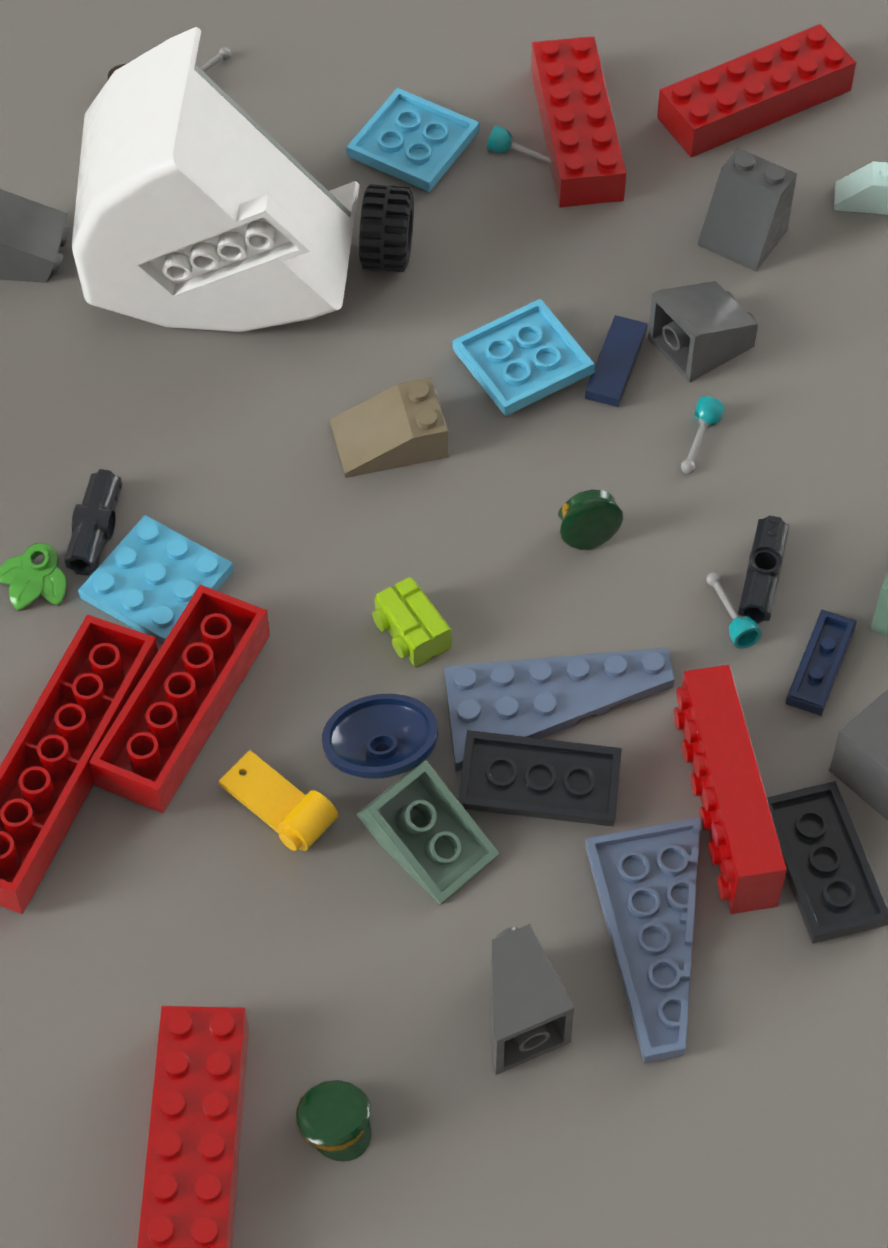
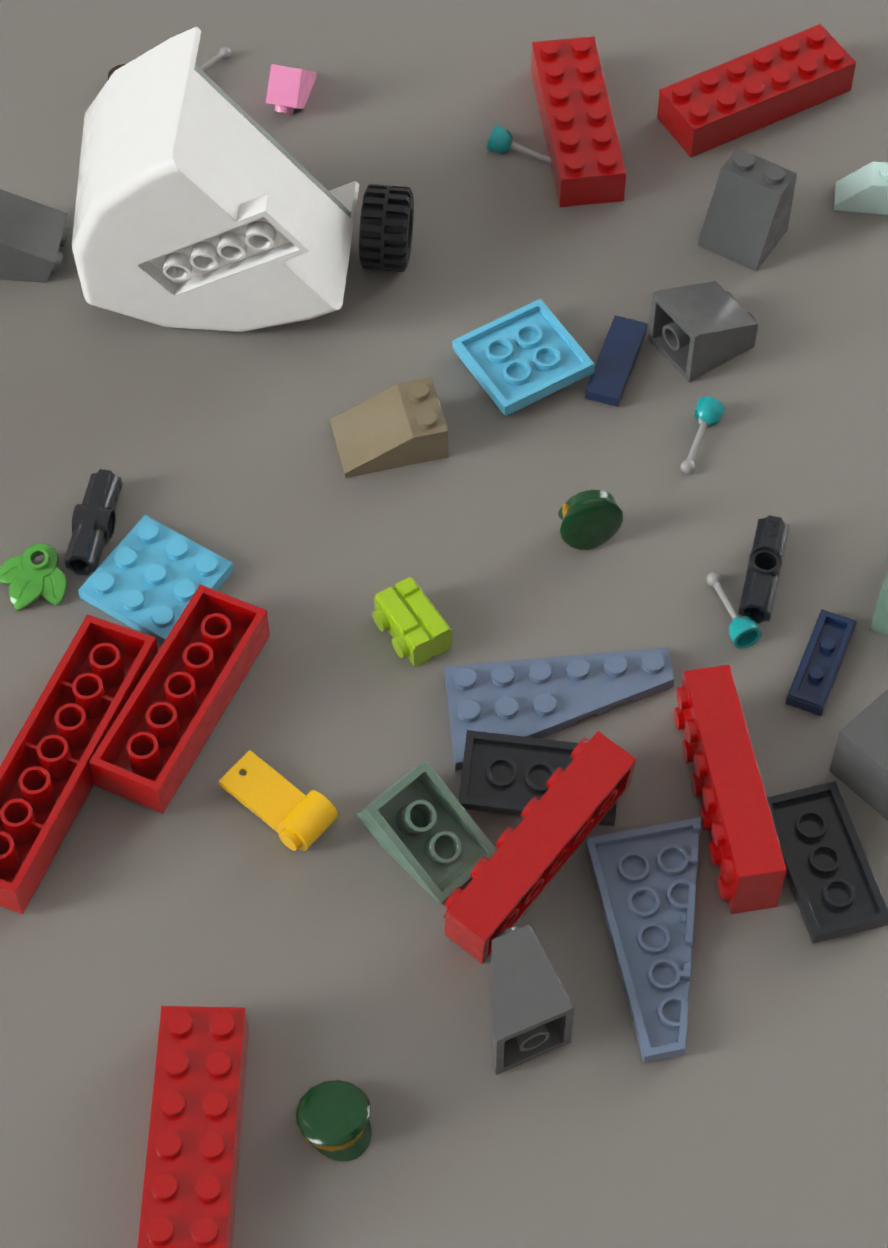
dark blue dish [322,694,438,779] -> none
medium azure plate [346,88,480,192] -> none
none -> bright pink slope [266,64,317,114]
none -> red brick [443,731,636,964]

